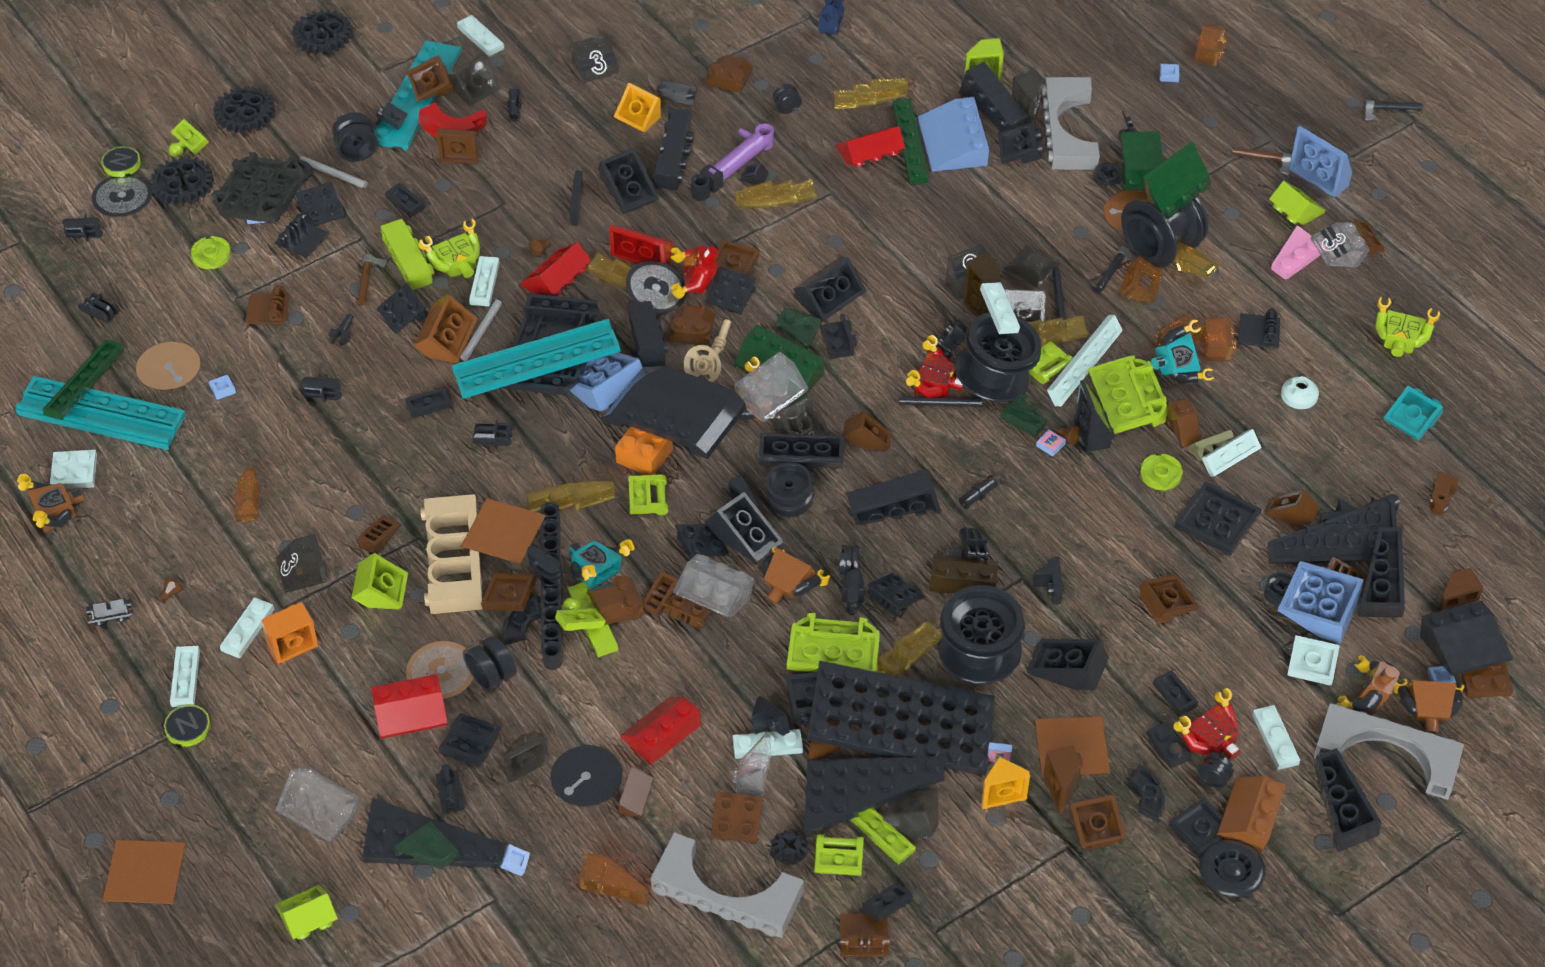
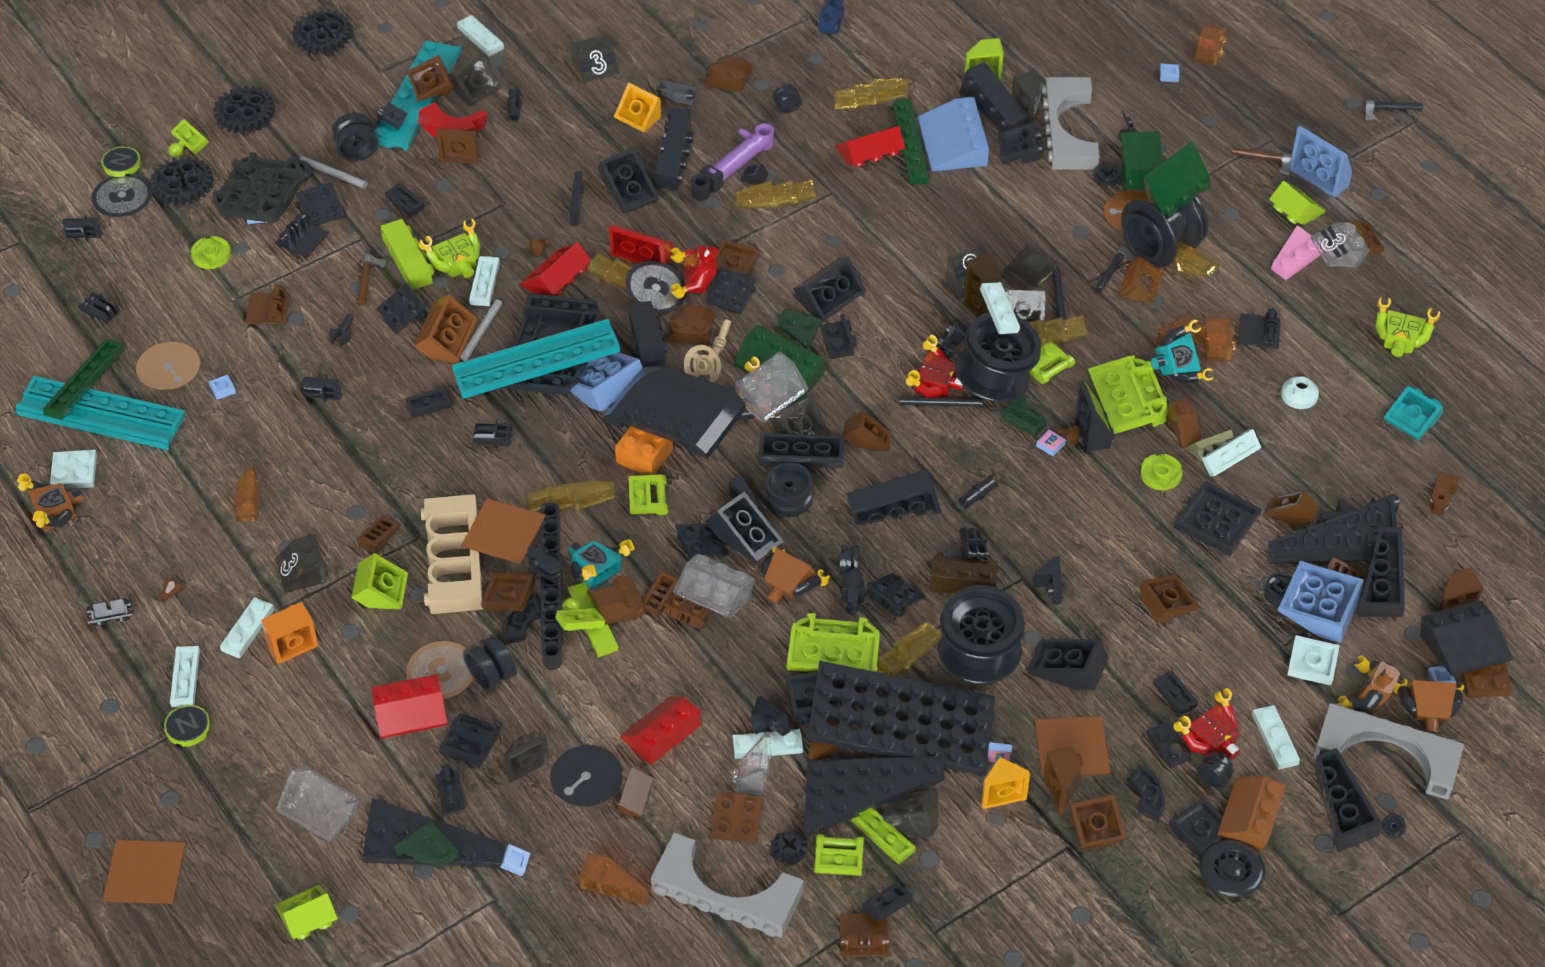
light aqua plate [1047,315,1123,406] -> none
none -> black tile [1382,814,1407,838]

